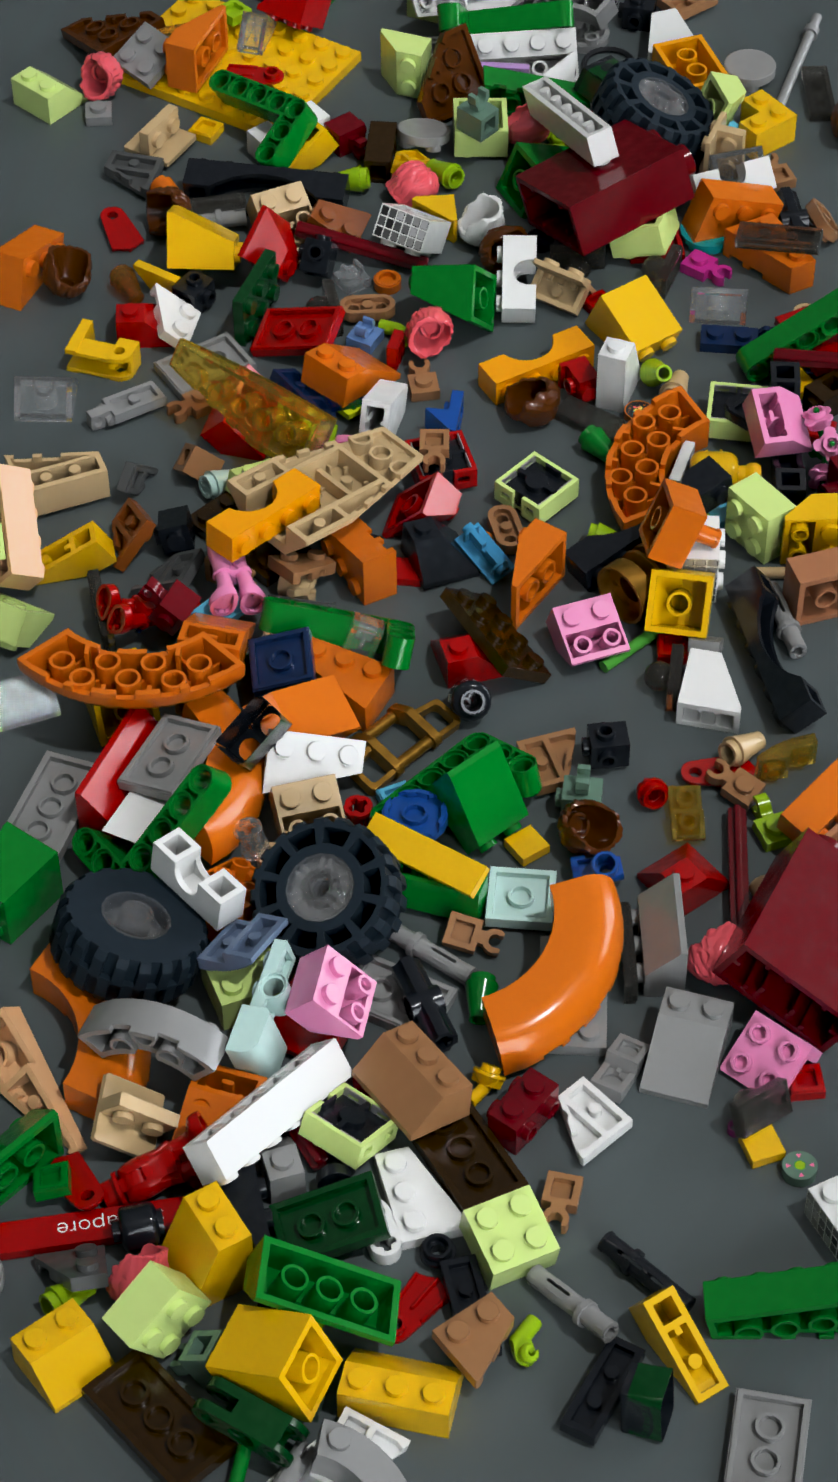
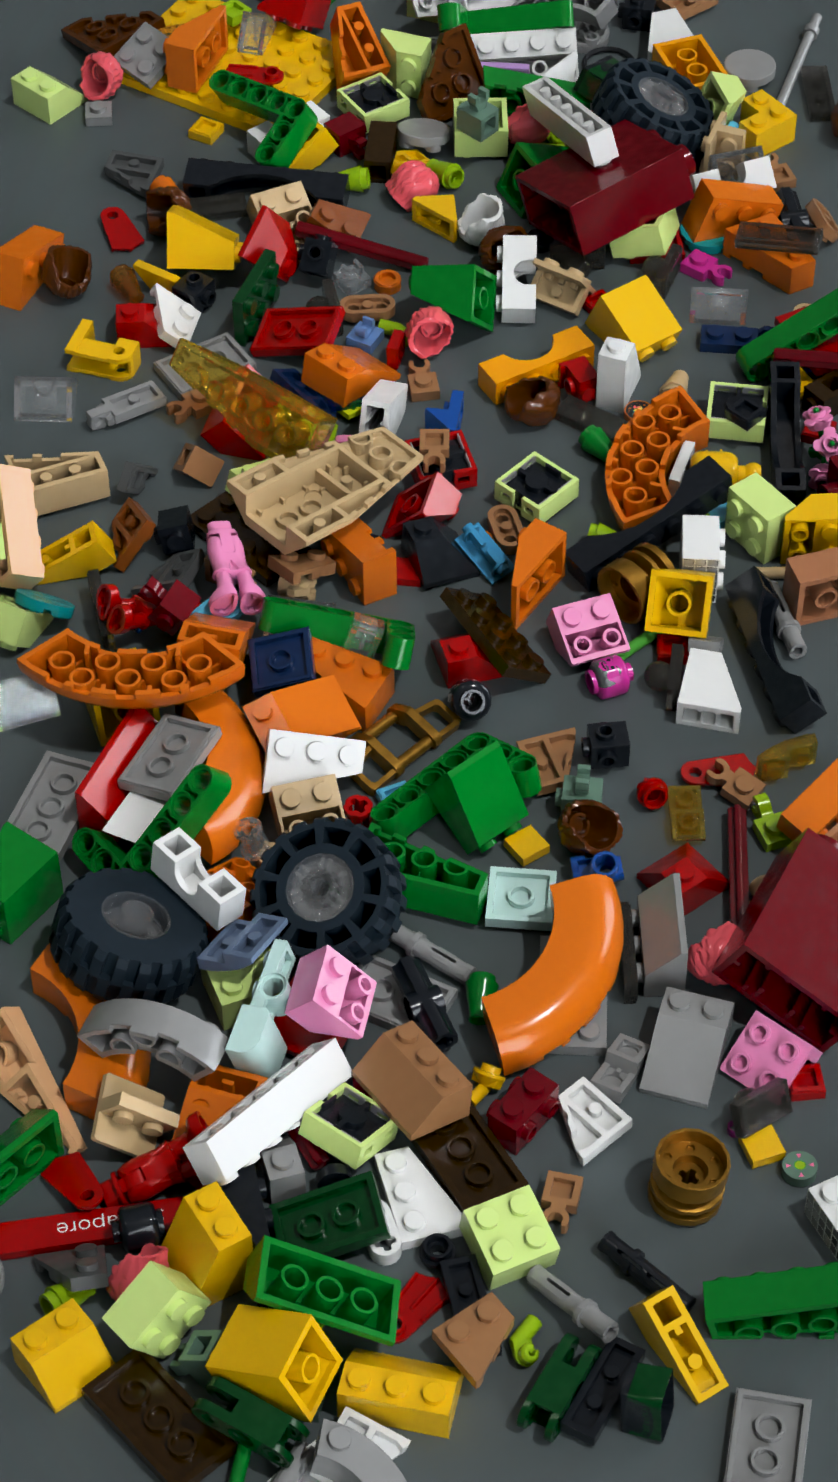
green tile [33,1160,72,1202] -> none
tan bracket [124,104,196,167] -> none
light grey pin [198,208,248,228] -> none
light aqua cone [198,469,230,499] -> none
light orange arch [206,468,320,563] -> none
black piece [214,696,292,771] -> none
yellow tile [367,812,490,899] -> none
brick [372,203,452,257] -> none
blue tile [382,789,448,840] -> none
medium nougat plate [441,911,505,957] -> none
orange brick [638,478,722,569] -> none
lime cone [640,358,672,387] -> none
tan cone [718,731,766,767] -> none
bright pink slope [742,386,813,458] -> none
none -> teal tile [14,588,75,619]
none -> orange wedge [330,1,391,89]
none -> piece [337,72,410,134]
none -> dark green piece [517,1333,602,1442]
none -> dark pink head [585,655,634,700]
none -> pearl gold wheel [647,1128,731,1226]

